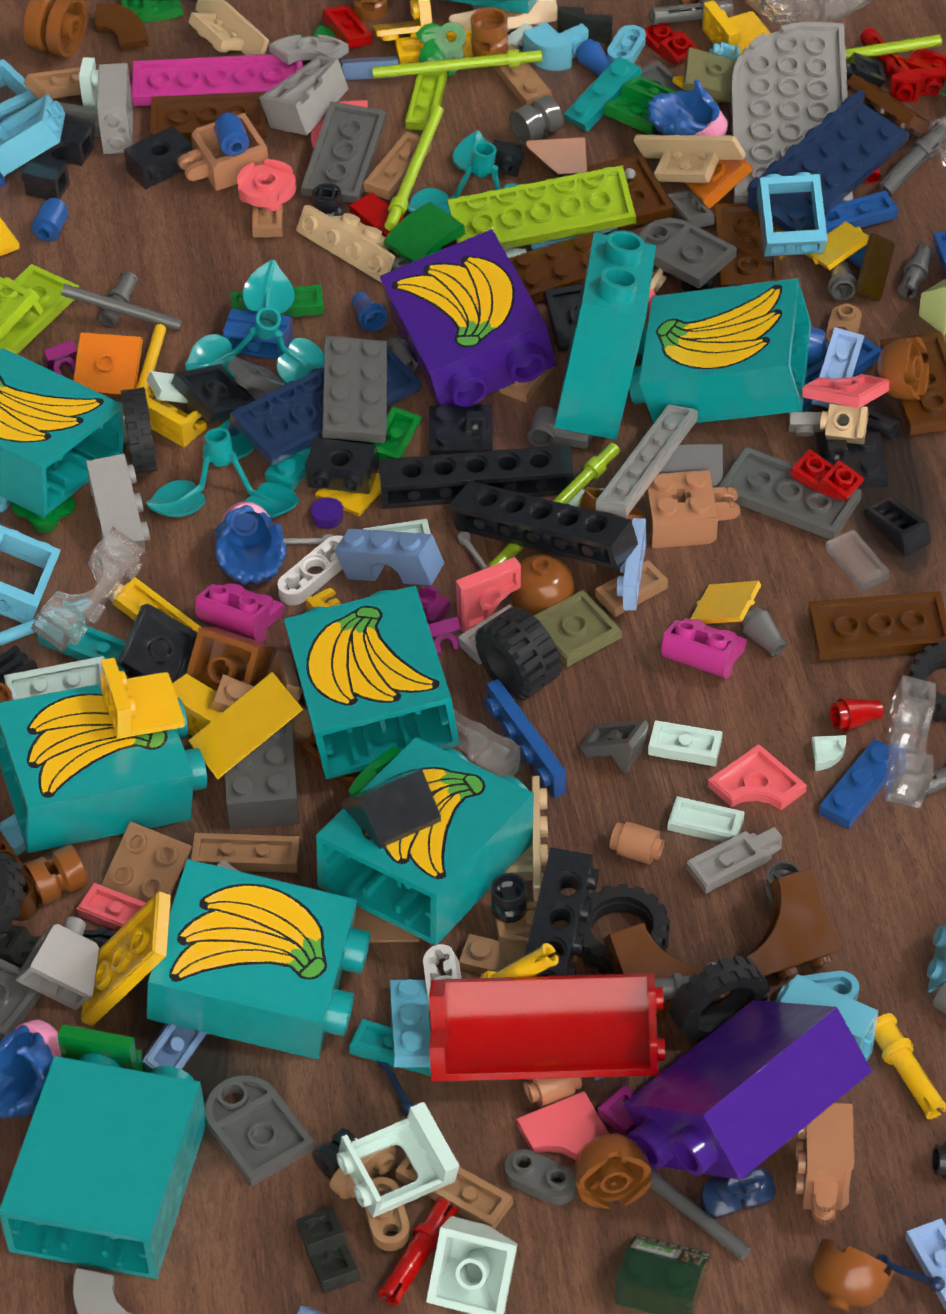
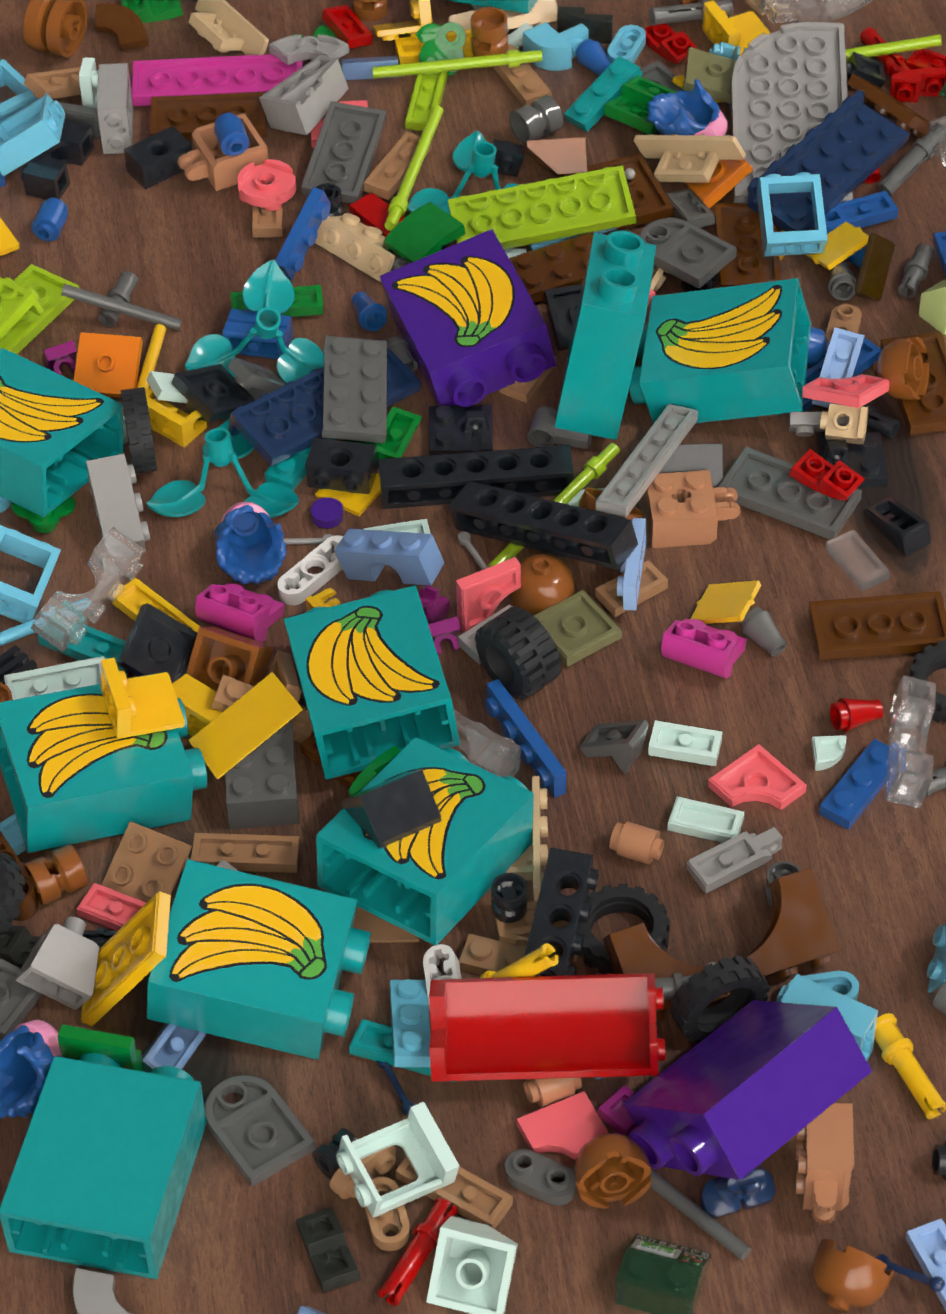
none -> blue plate [275,187,331,280]

